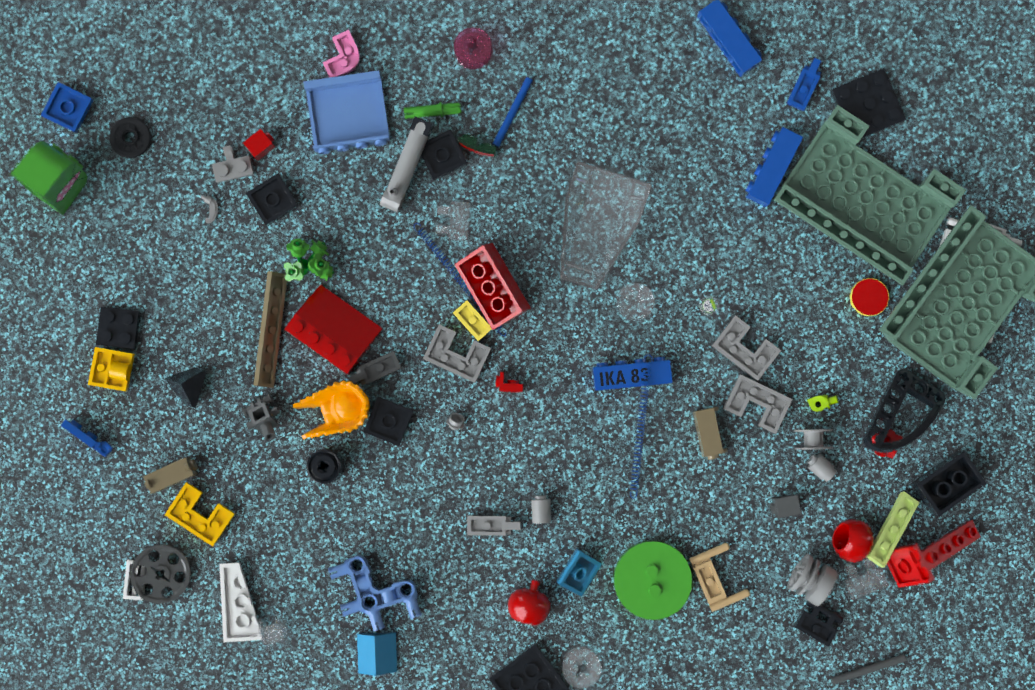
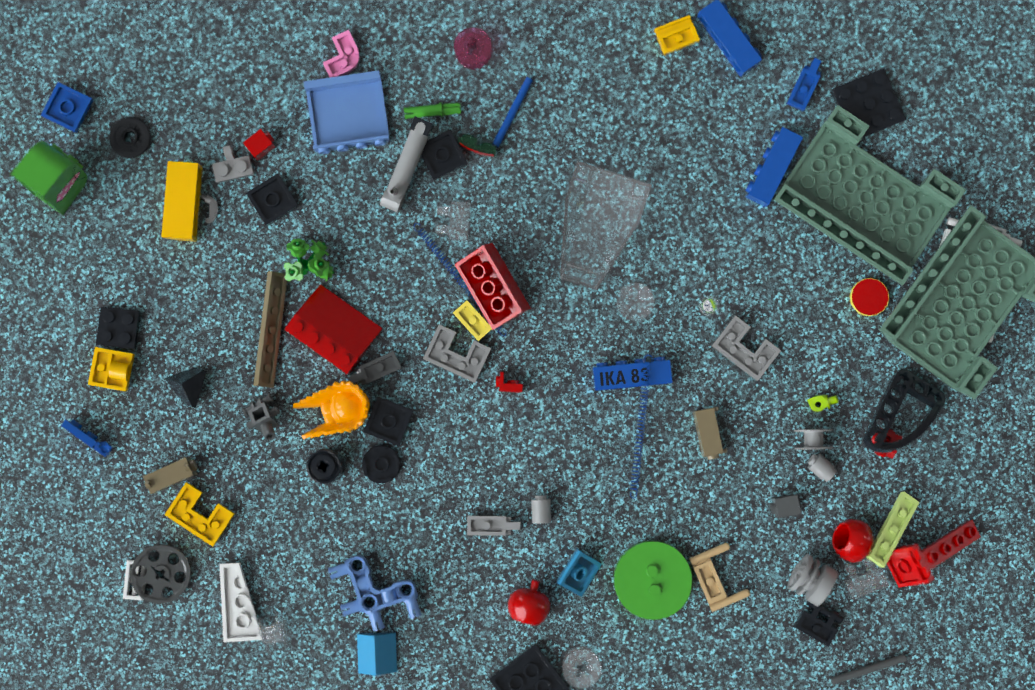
light grey plate [446,413,465,430] -> none
light grey plate [723,374,792,434] -> none
black brick [911,451,987,517] -> none
none -> yellow brick [161,161,203,242]
none -> black tile [362,445,400,483]
none -> yellow plate [654,15,700,55]

